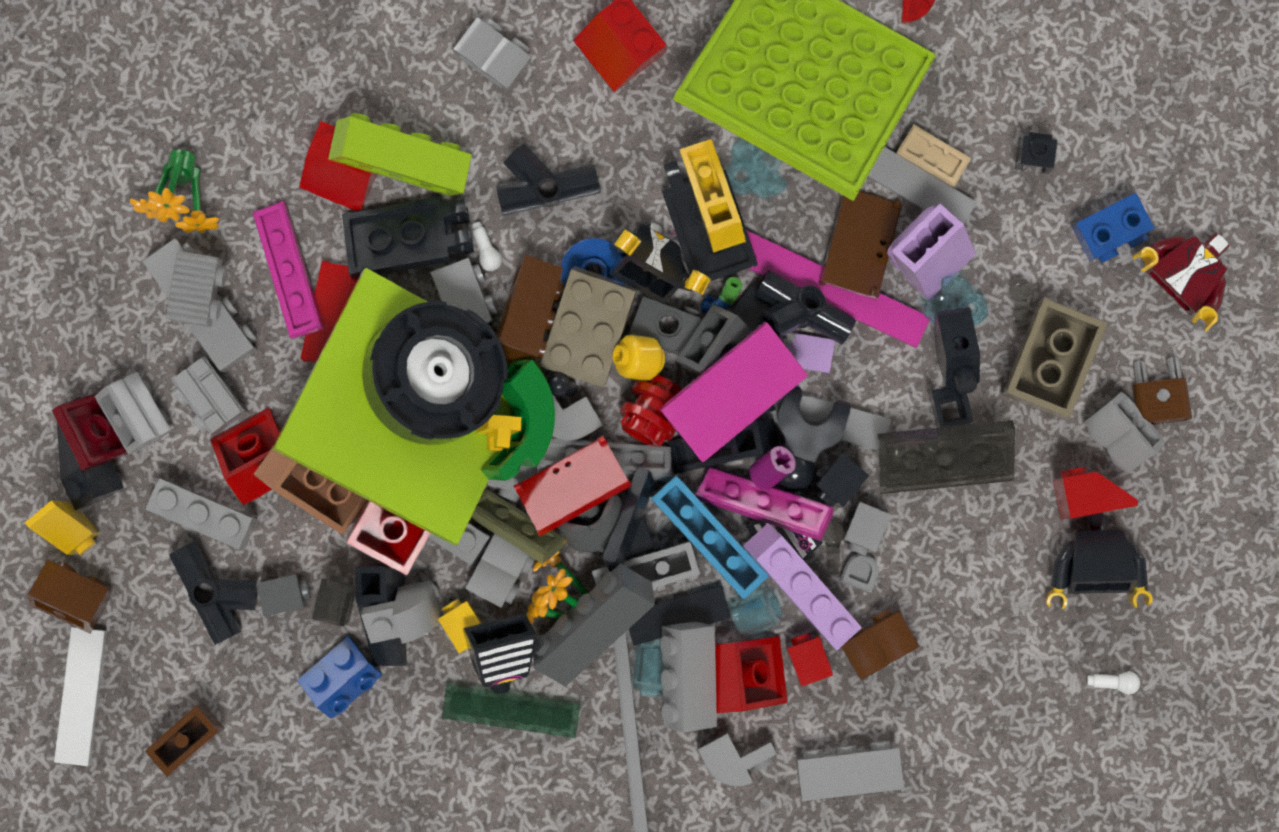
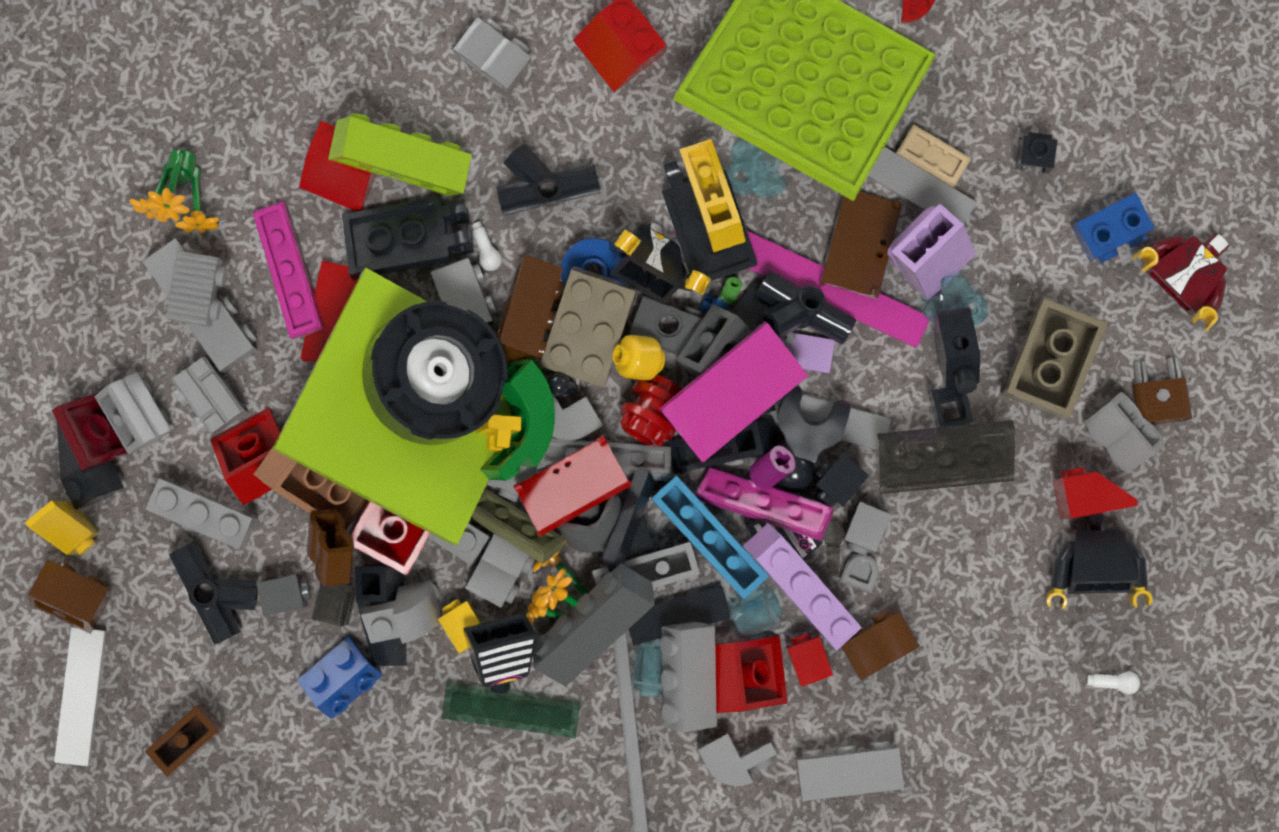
none -> reddish brown brick [306,509,354,586]

